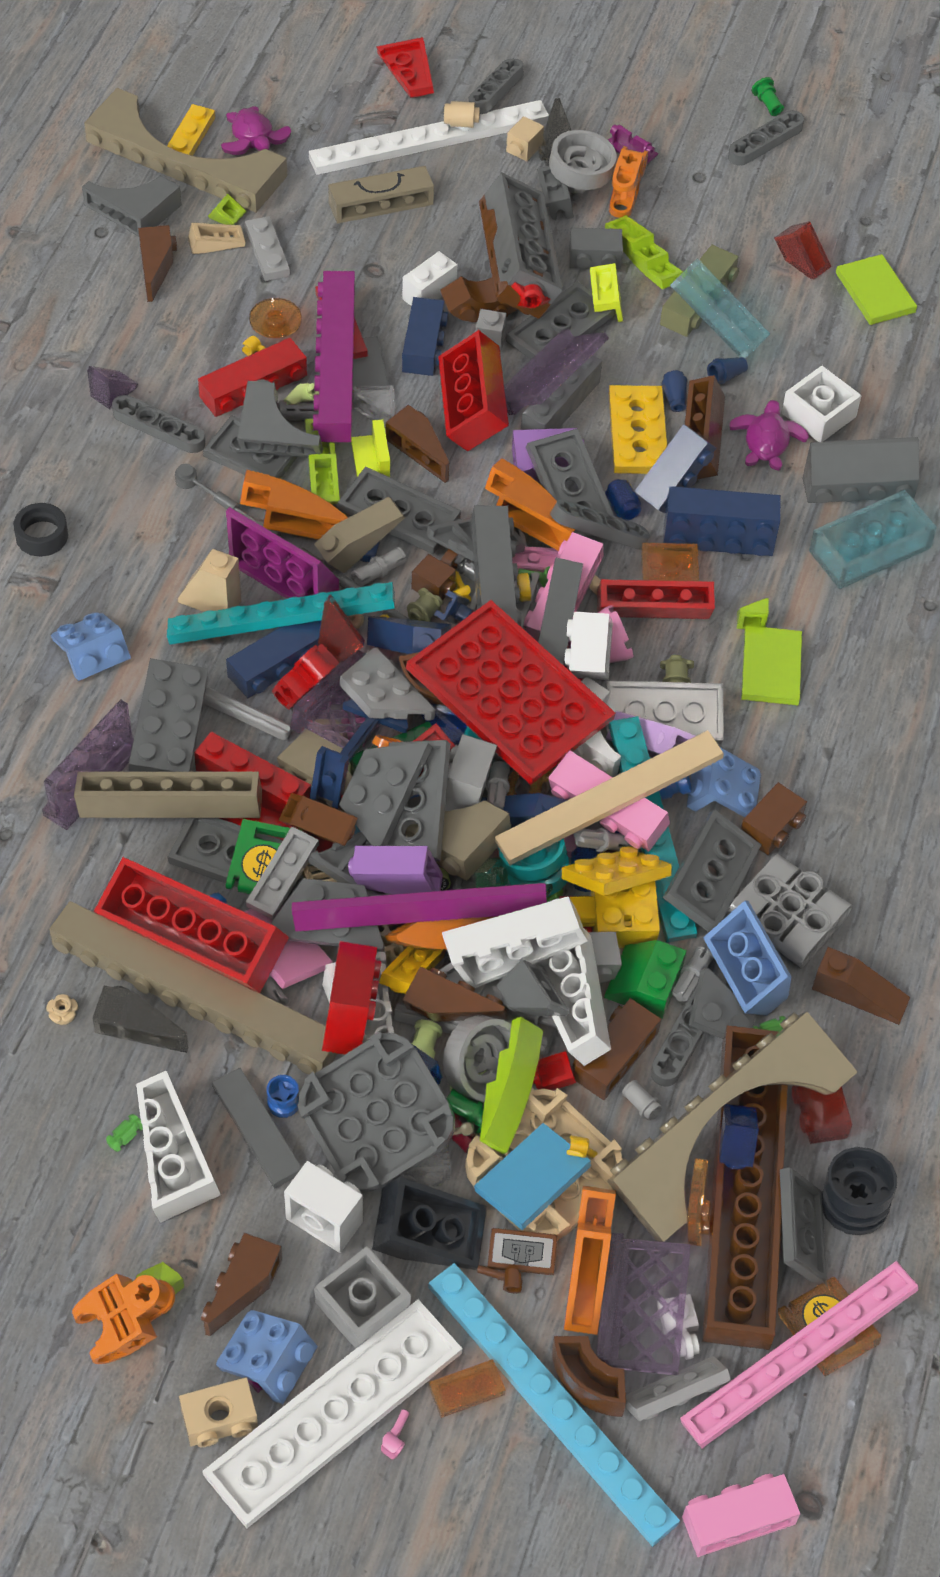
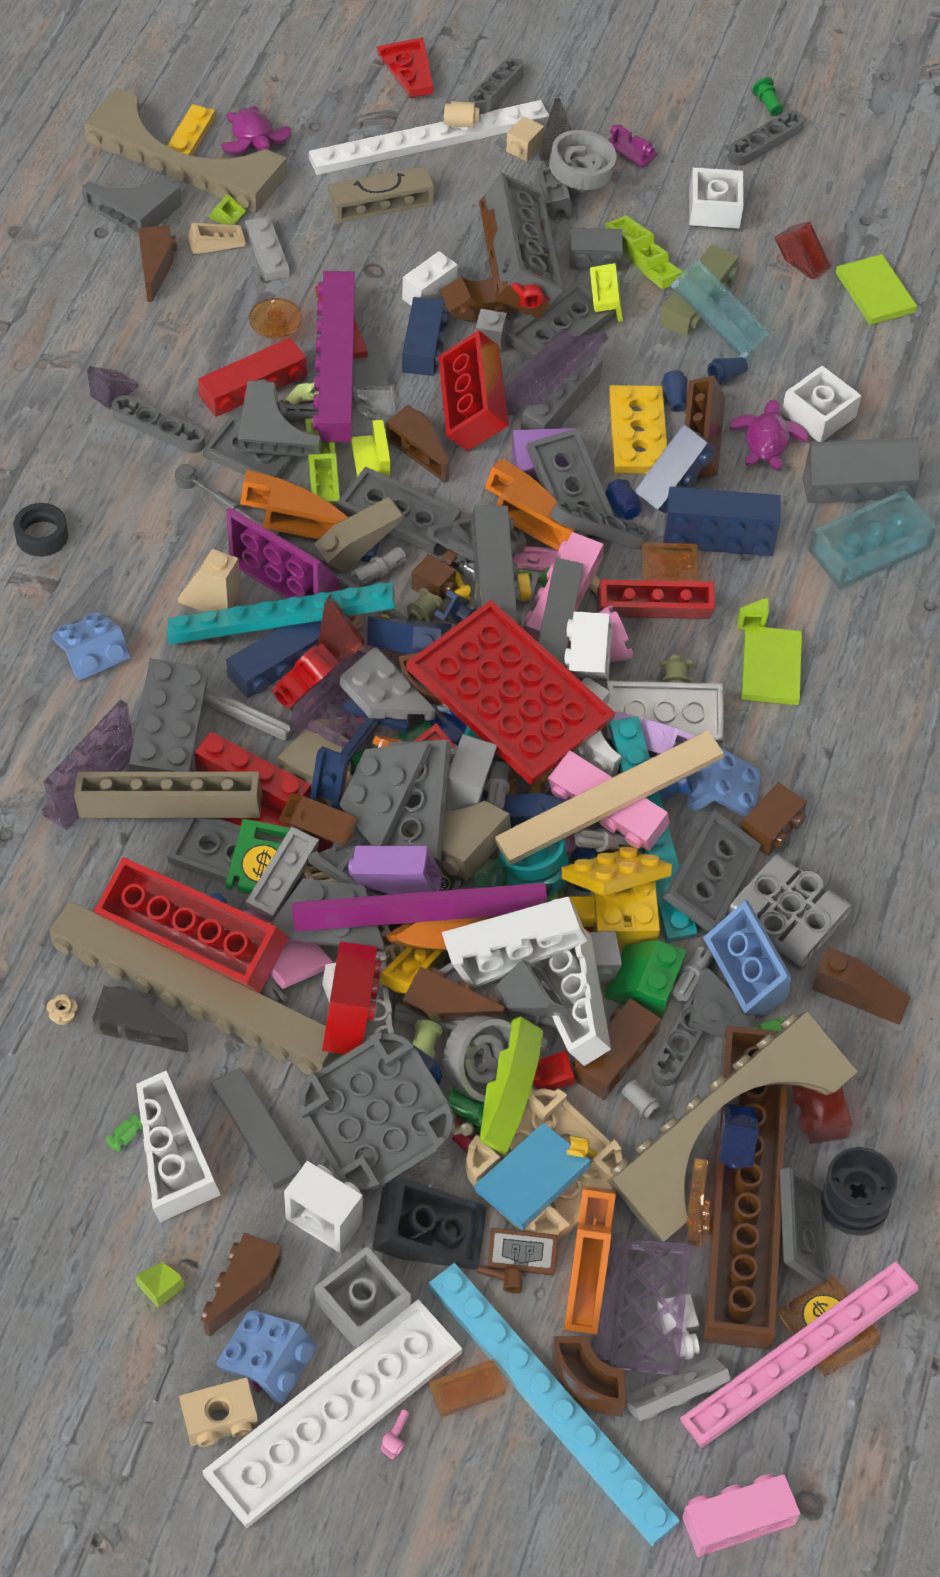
orange piece [72,1273,175,1364] -> none
yellow hand [242,336,265,356] -> none
blue wheel [267,1075,299,1118] -> none
orange piece [609,146,648,218] -> none
none -> white brick [689,167,743,229]

